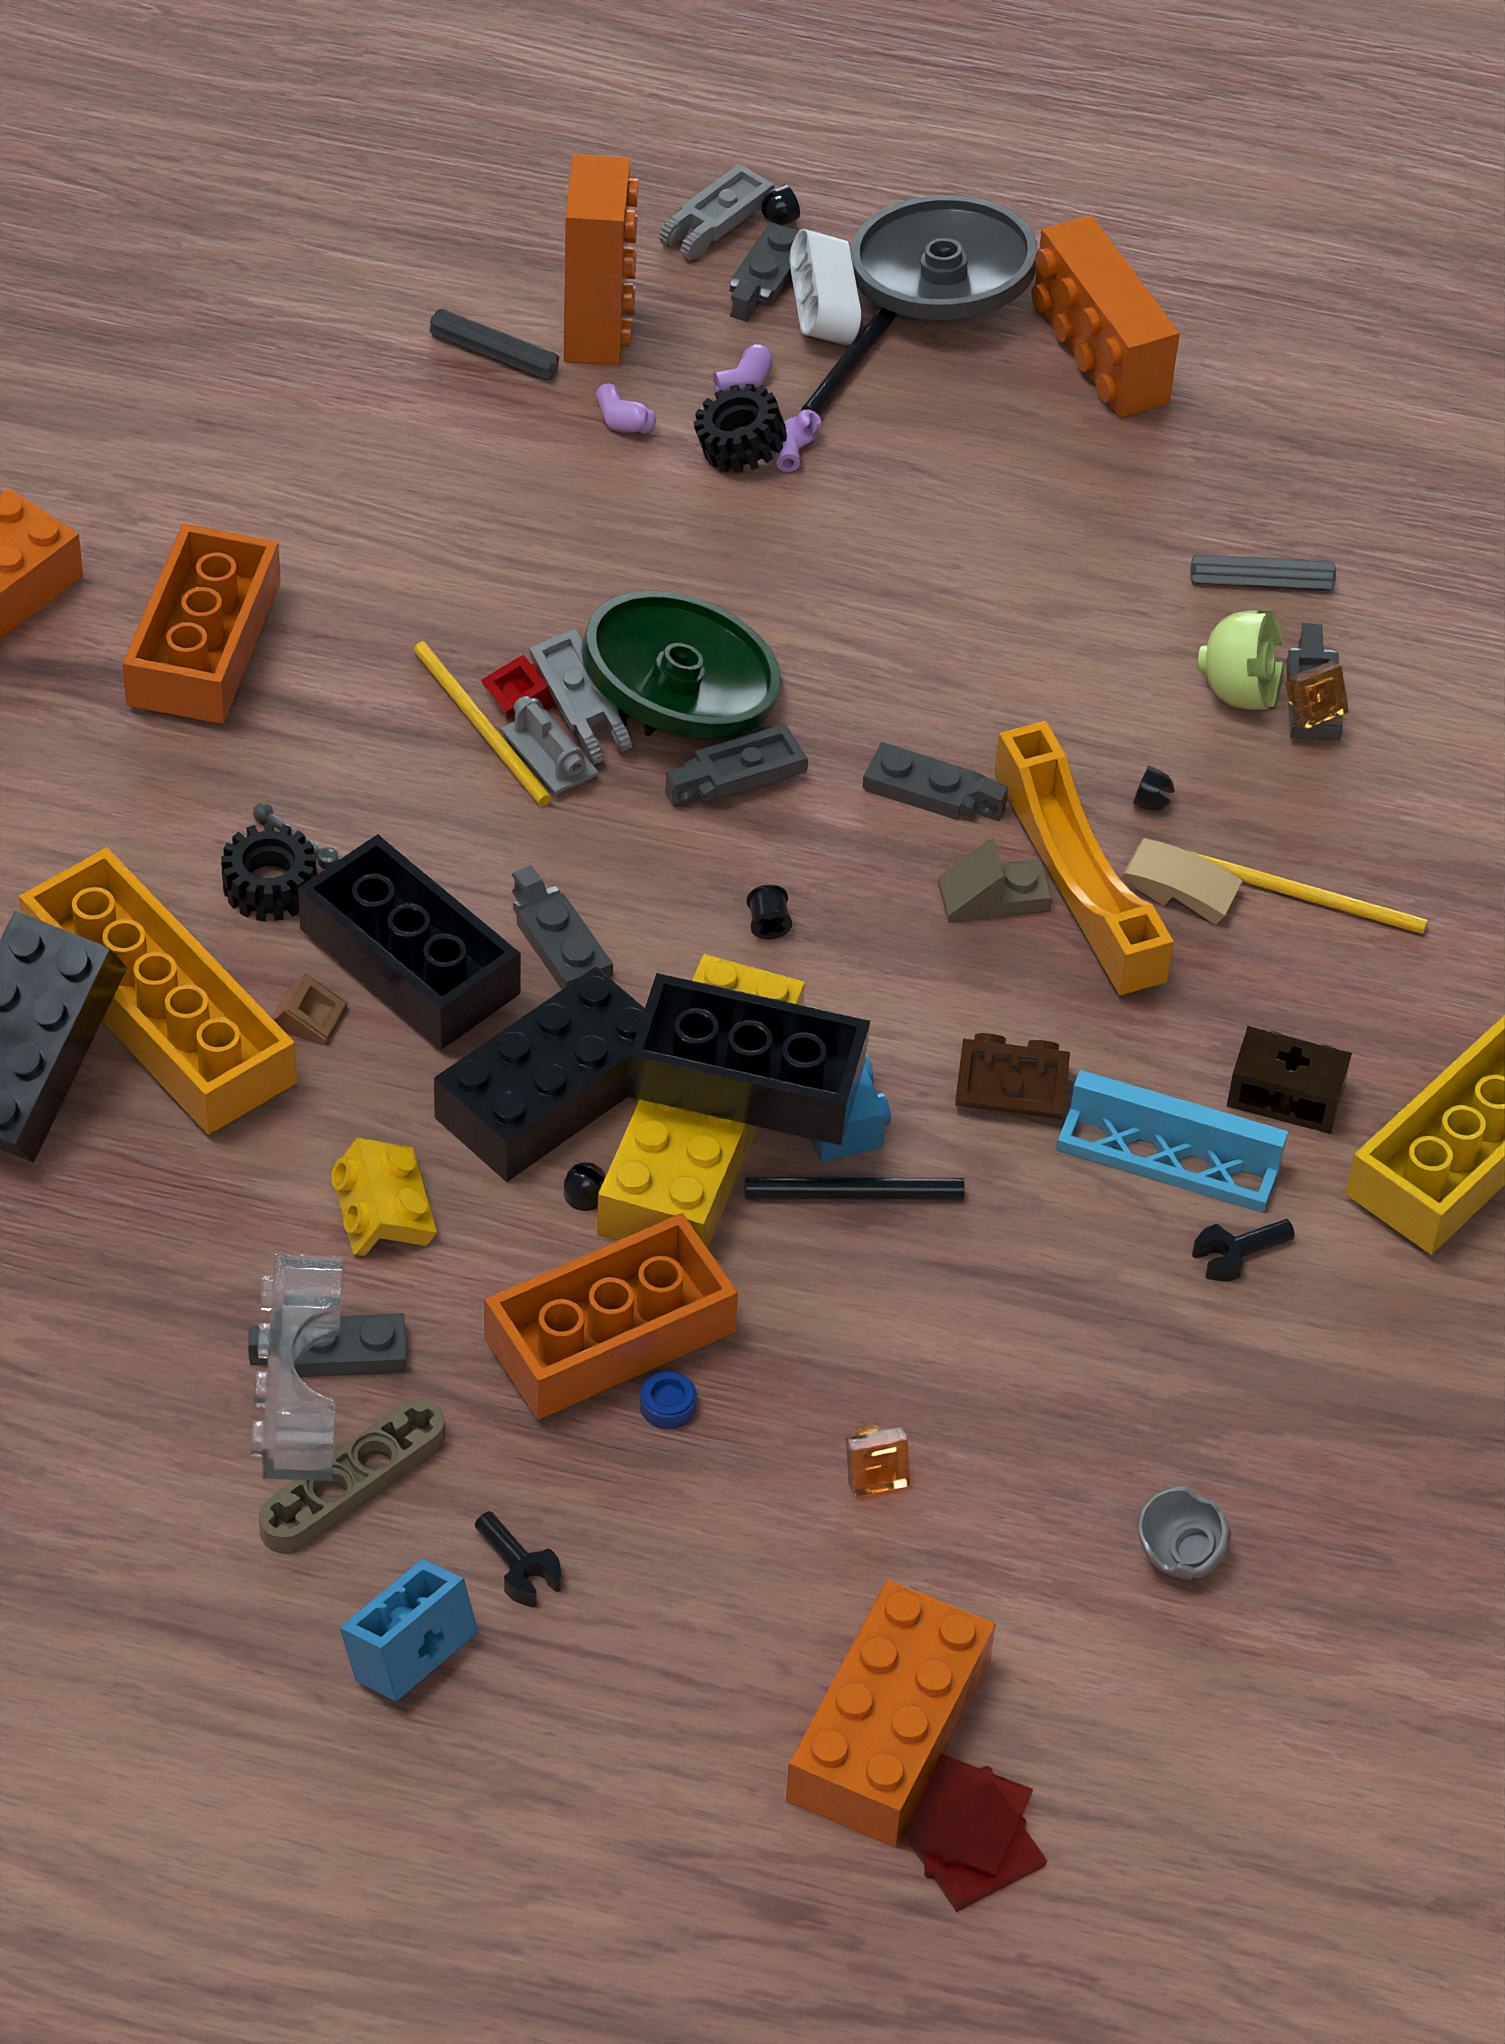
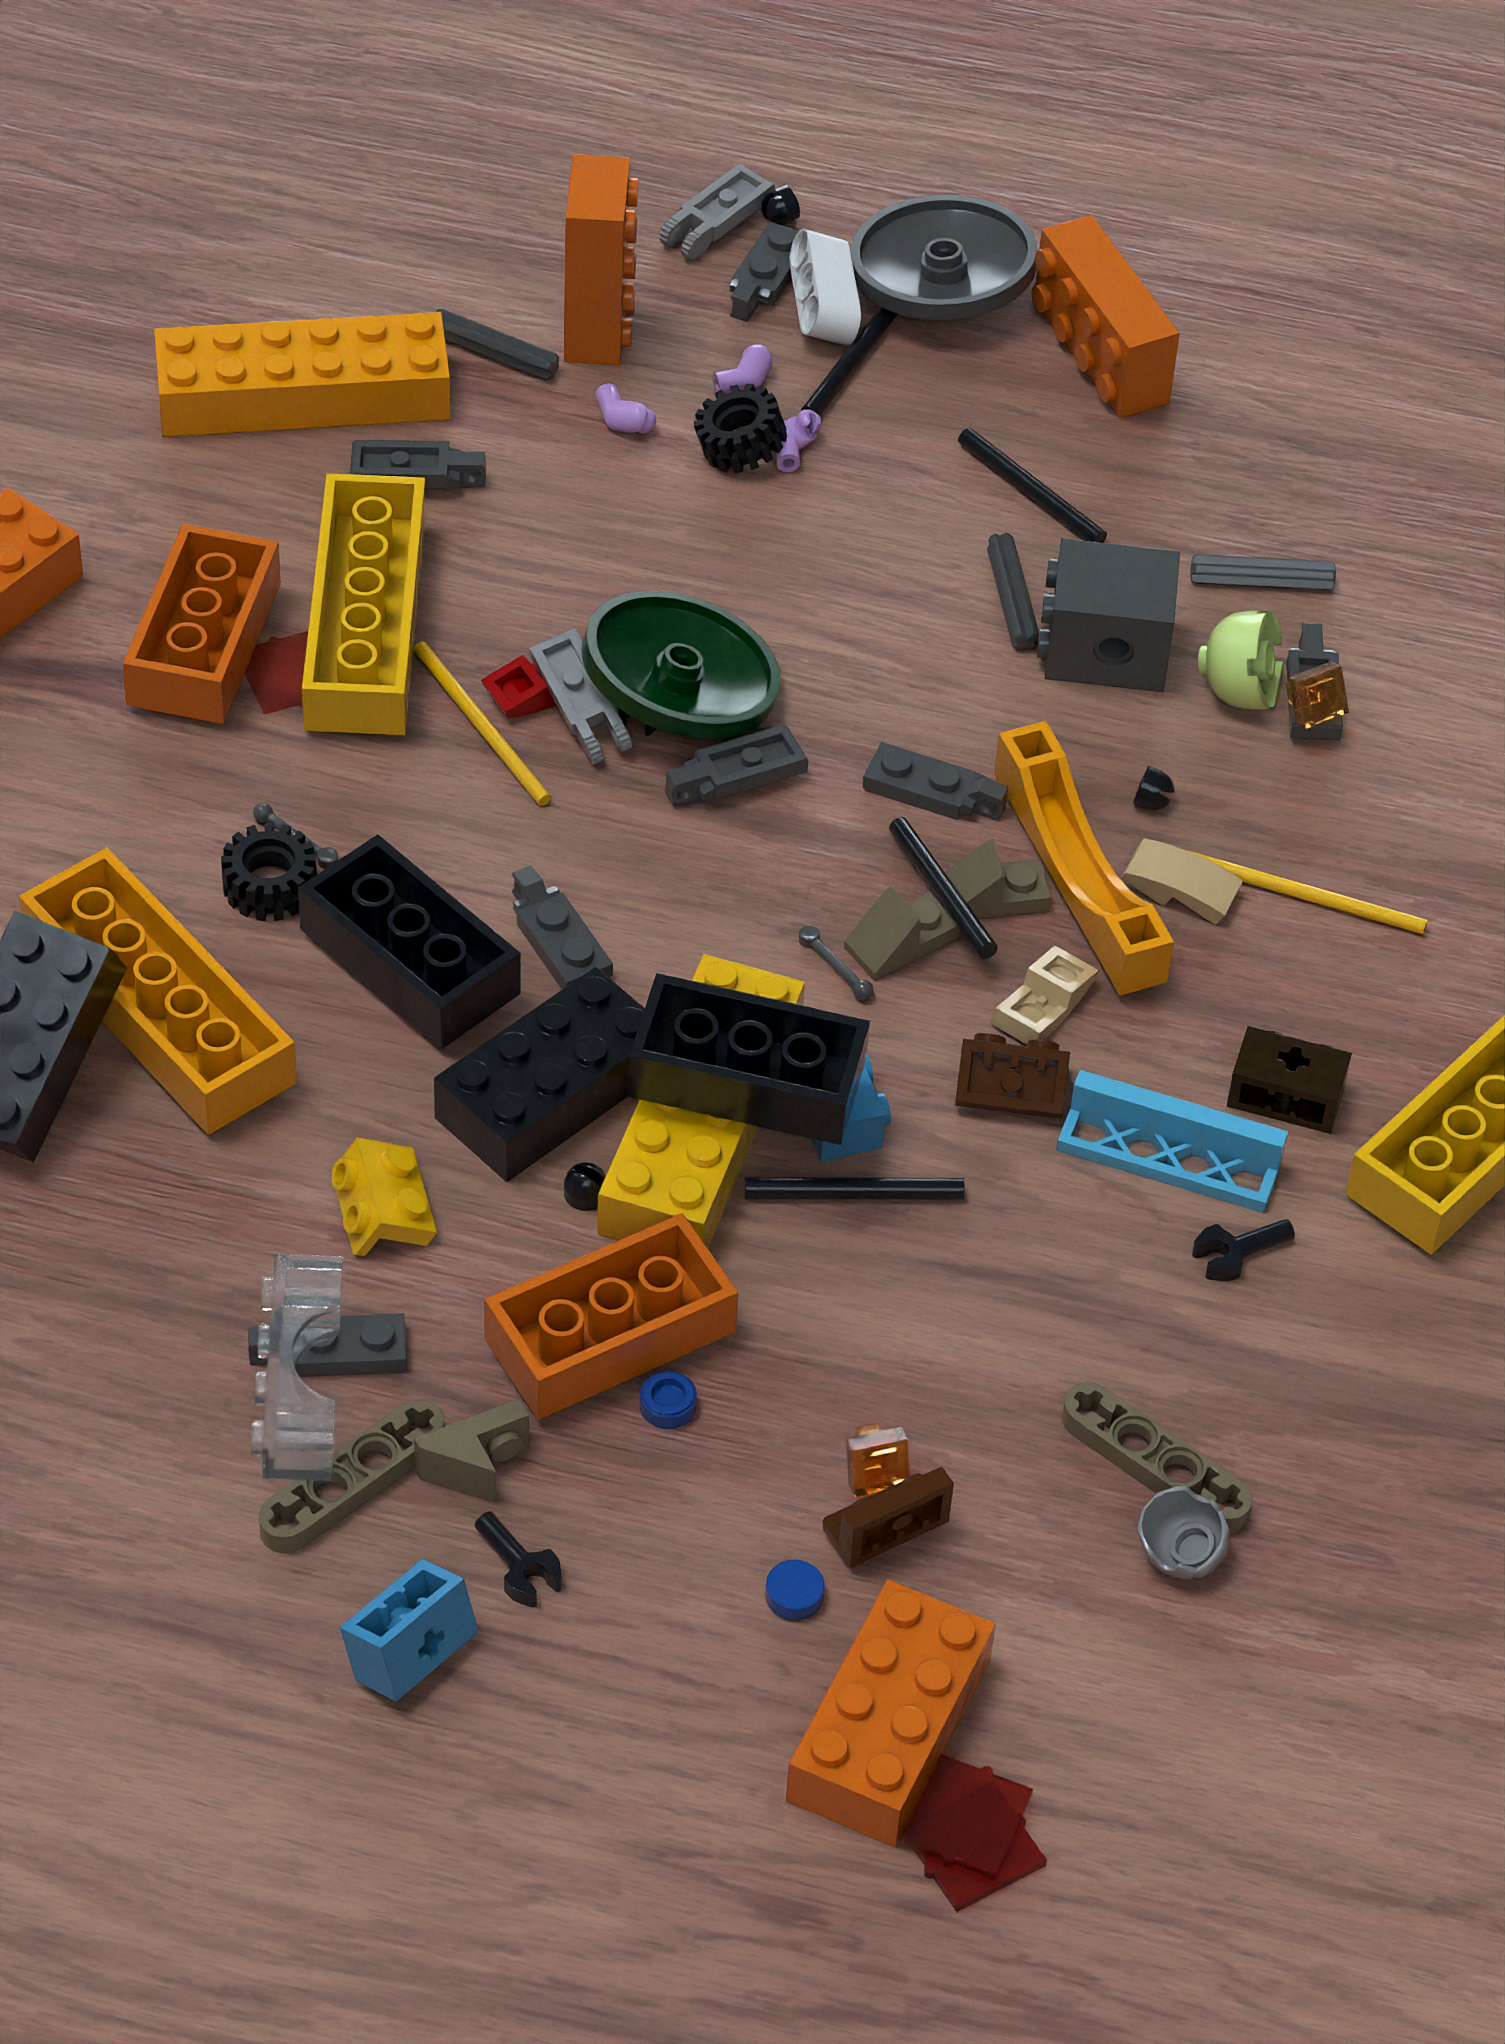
medium nougat slope [272,973,348,1045] -> none
light grey hinge [501,696,598,795] -> none
black axle [746,884,792,940] -> none
none -> light orange brick [154,312,450,437]
none -> clear red piece [244,631,308,714]
none -> yellow brick [302,473,426,735]
none -> dark grey hinge [350,440,486,489]
none -> dark tan slope [414,1398,529,1502]
none -> blue tile [765,1560,825,1620]
none -> dark grey hinge [799,926,874,1001]
none -> reddish brown bracket [822,1466,954,1568]
none -> dark tan slope [844,887,960,981]
none -> black bar [889,817,998,959]
none -> black bar [958,427,1107,543]
none -> dark grey axle [987,533,1039,651]
none -> tan slope [991,946,1099,1044]
none -> dark grey brick [1037,538,1180,692]
none -> dark tan beam [1062,1382,1252,1534]

